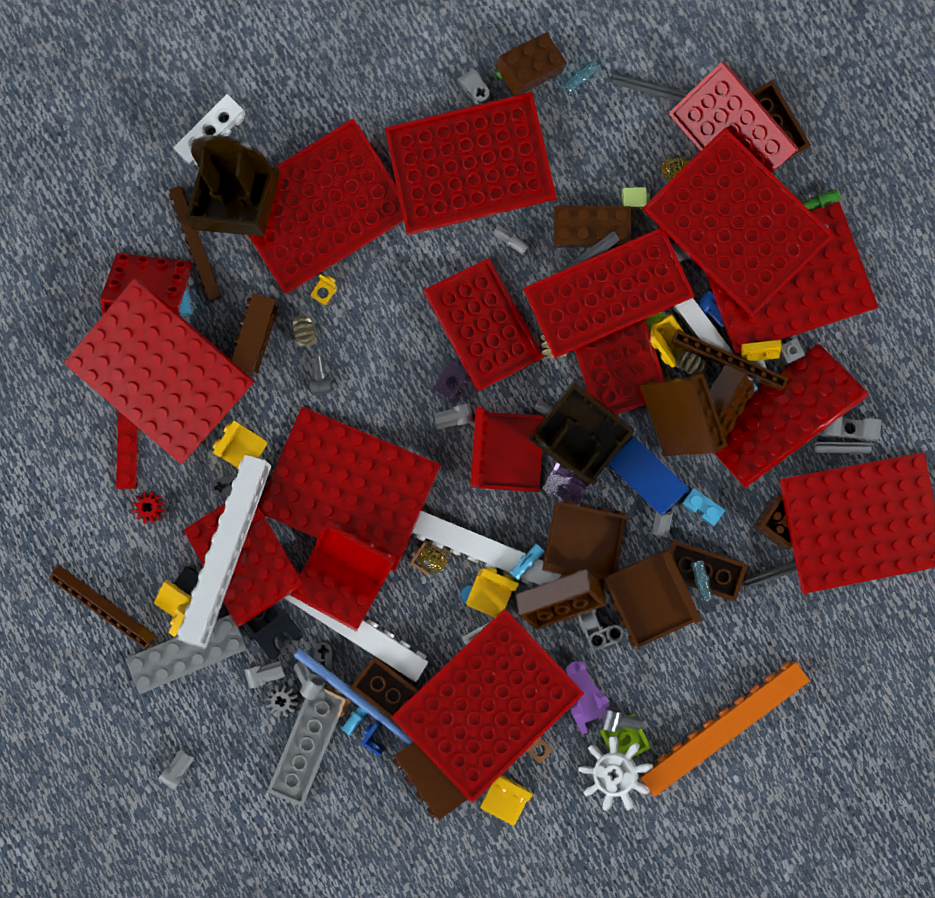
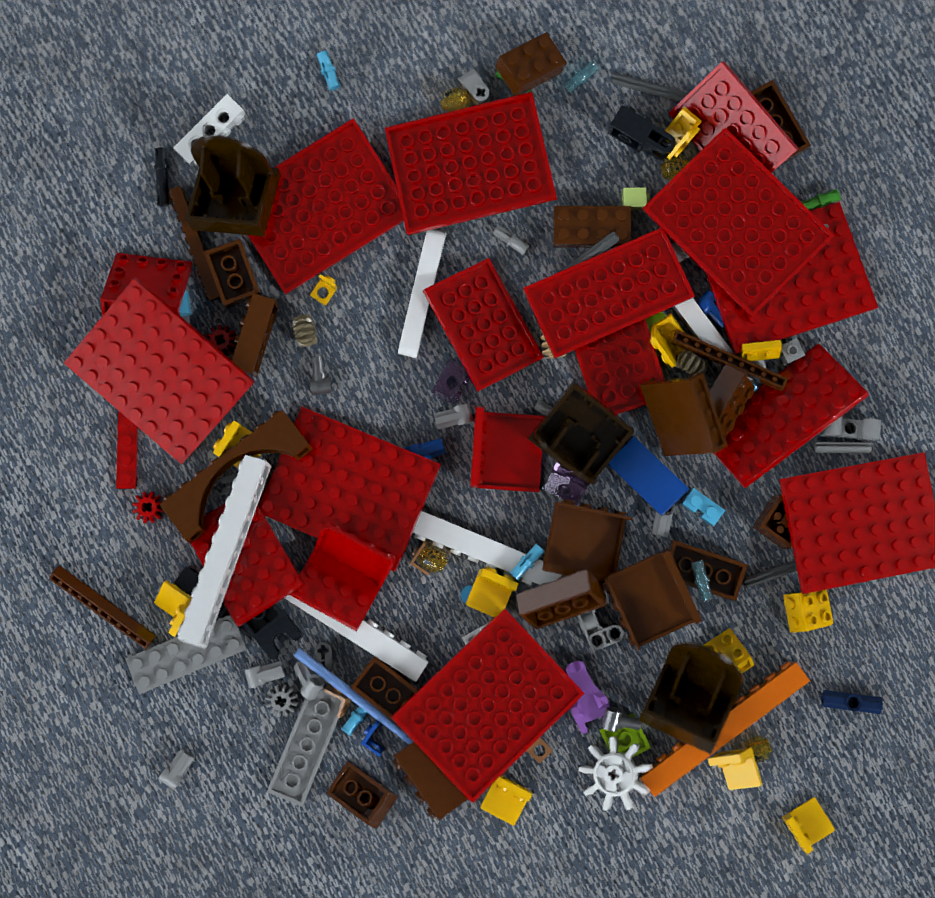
none -> black pin [154,147,169,206]
none -> reddish brown arch [159,410,313,543]
none -> reddish brown brick [204,239,262,309]
none -> red gear [206,324,236,355]
none -> medium azure pin [316,51,341,91]
none -> reddish brown slope [326,761,399,829]
none -> white beam [398,229,447,358]
none -> blue piece [405,438,446,459]
none -> clear yellow head [441,87,470,112]
none -> black brick [607,105,675,161]
none -> dark brown plate [639,642,743,754]
none -> yellow bracket [665,107,702,160]
none -> yellow bracket [703,628,755,673]
none -> yellow bracket [708,747,762,790]
none -> clear yellow head [745,735,773,764]
none -> yellow bracket [782,797,835,854]
none -> yellow bracket [783,590,833,633]
none -> dark blue piece [821,690,883,714]

